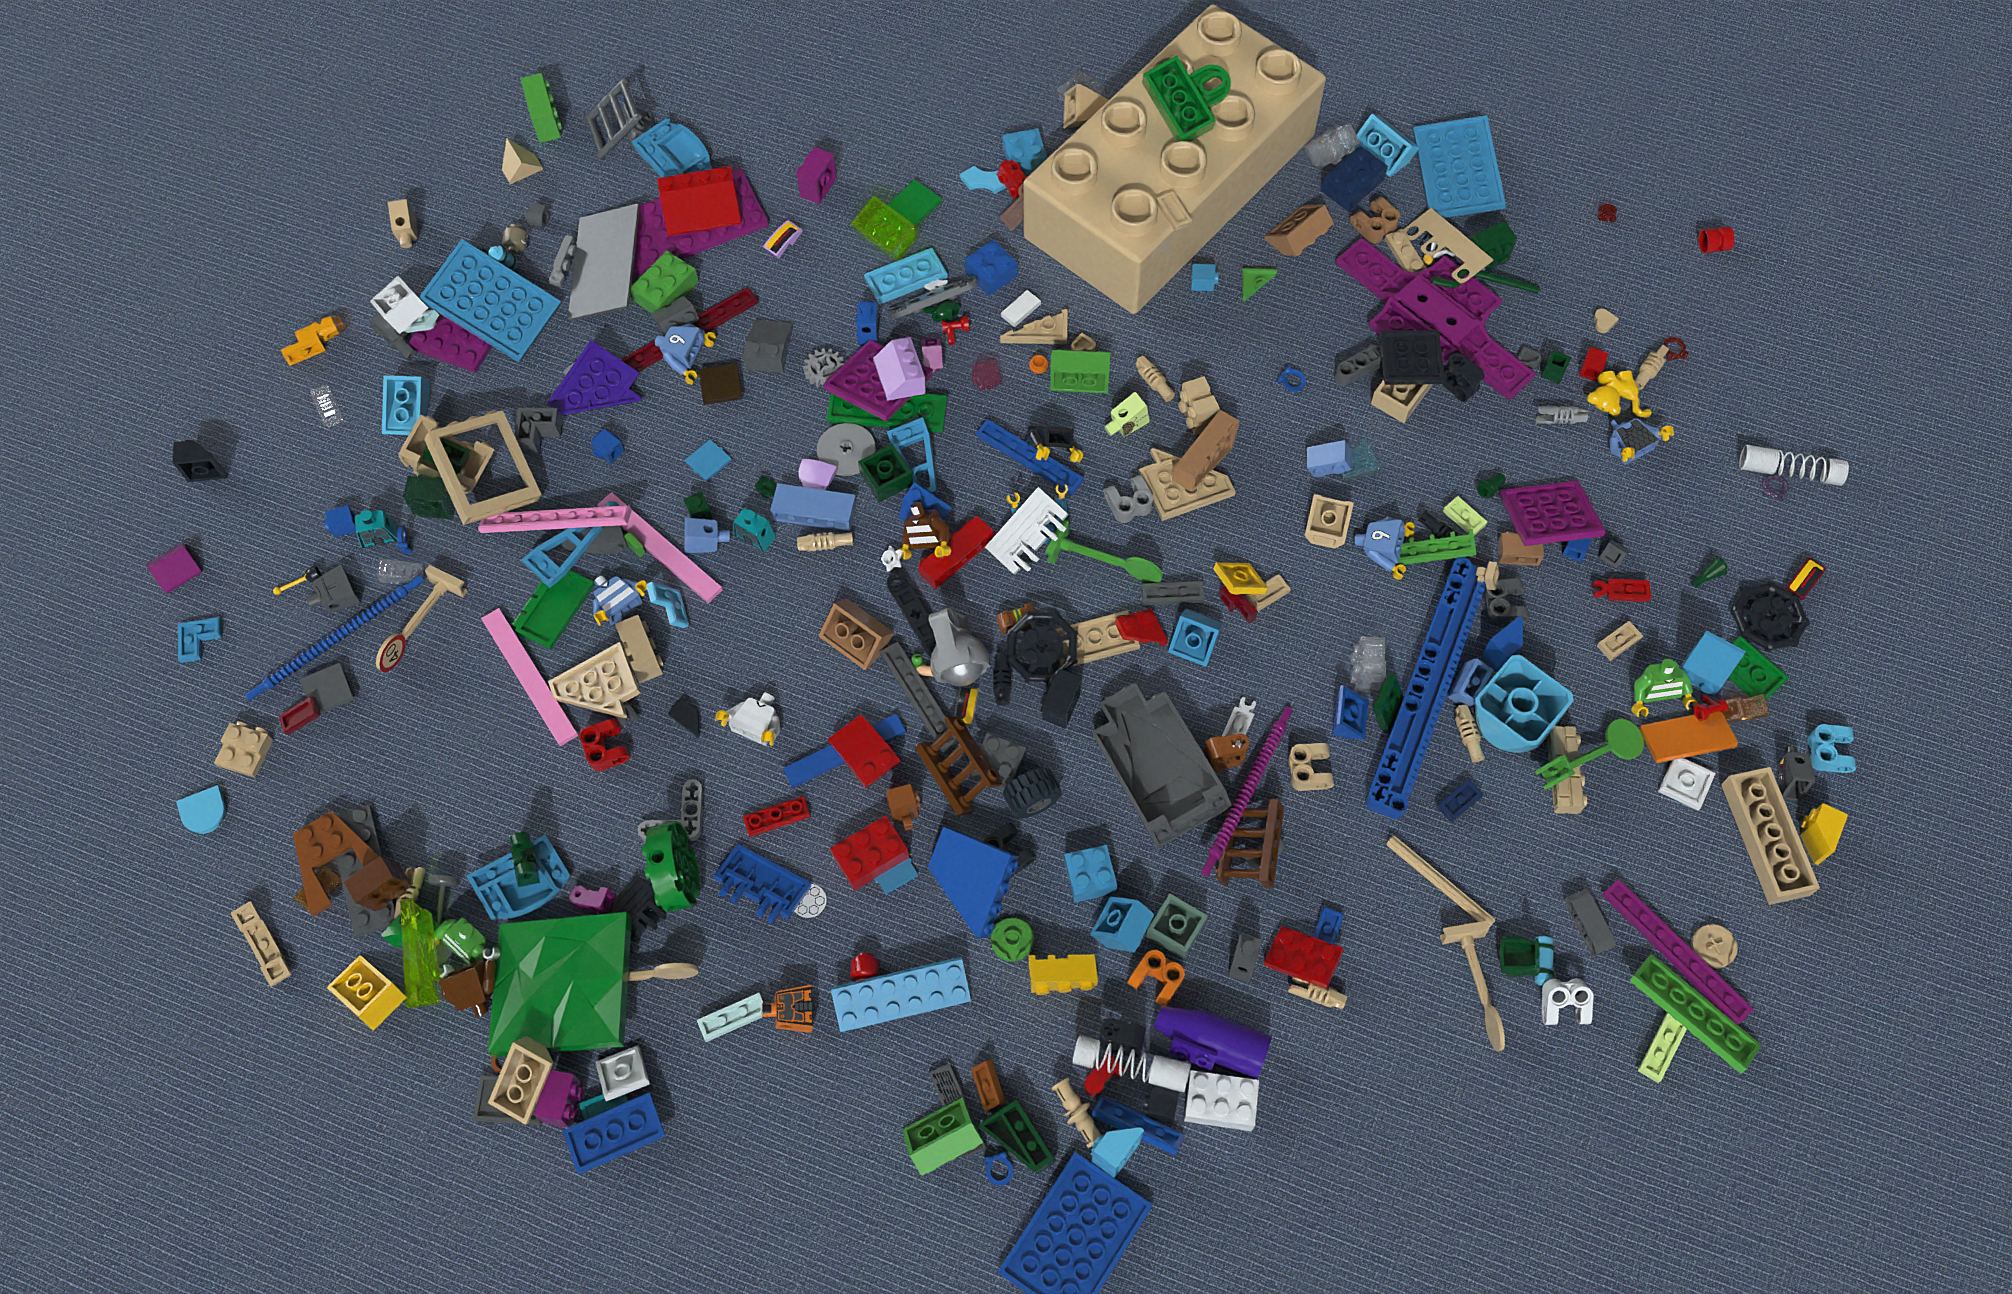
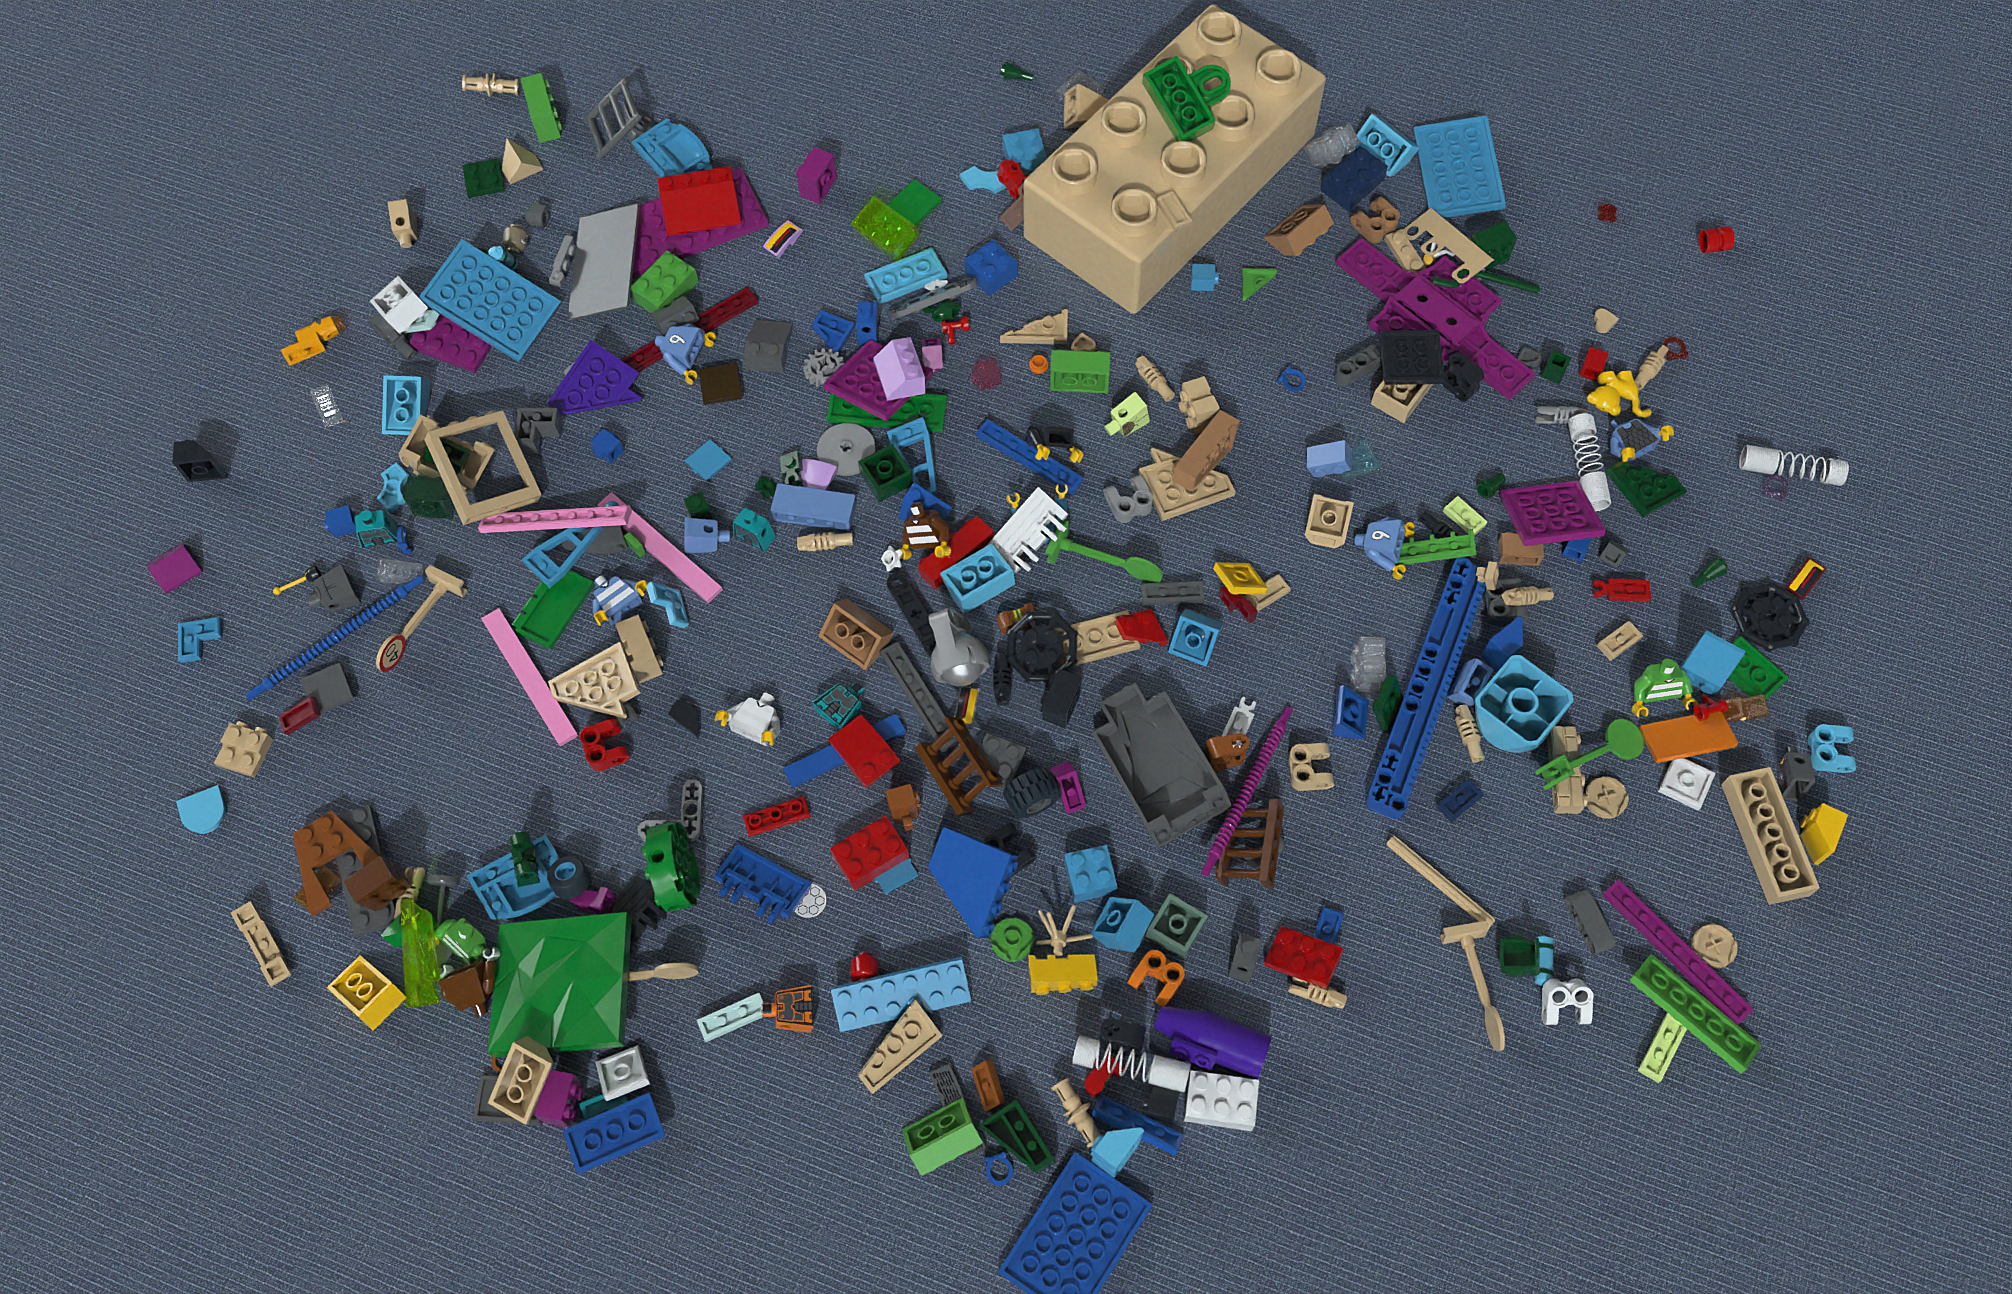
arm [910,654,934,677] -> none
white tile [1001,290,1041,327] -> none
none -> medium azure tile [377,462,410,514]
none -> tan piece [462,73,519,97]
none -> dark green plate [462,158,505,198]
none -> black wheel [547,856,591,899]
none -> plate [779,451,803,485]
none -> blue wing [812,310,855,353]
none -> torso [813,682,864,731]
none -> tan wing [857,1000,943,1094]
none -> medium azure slope [940,544,1015,614]
none -> dark green cone [1000,61,1033,82]
none -> tan plant [1036,905,1093,956]
none -> magenta slope [1049,761,1087,814]
none -> tan hinge [1501,586,1554,606]
none -> white piece [1568,413,1611,511]
none -> tan tile [1584,776,1629,819]
none -> dark green plate [1605,461,1688,518]

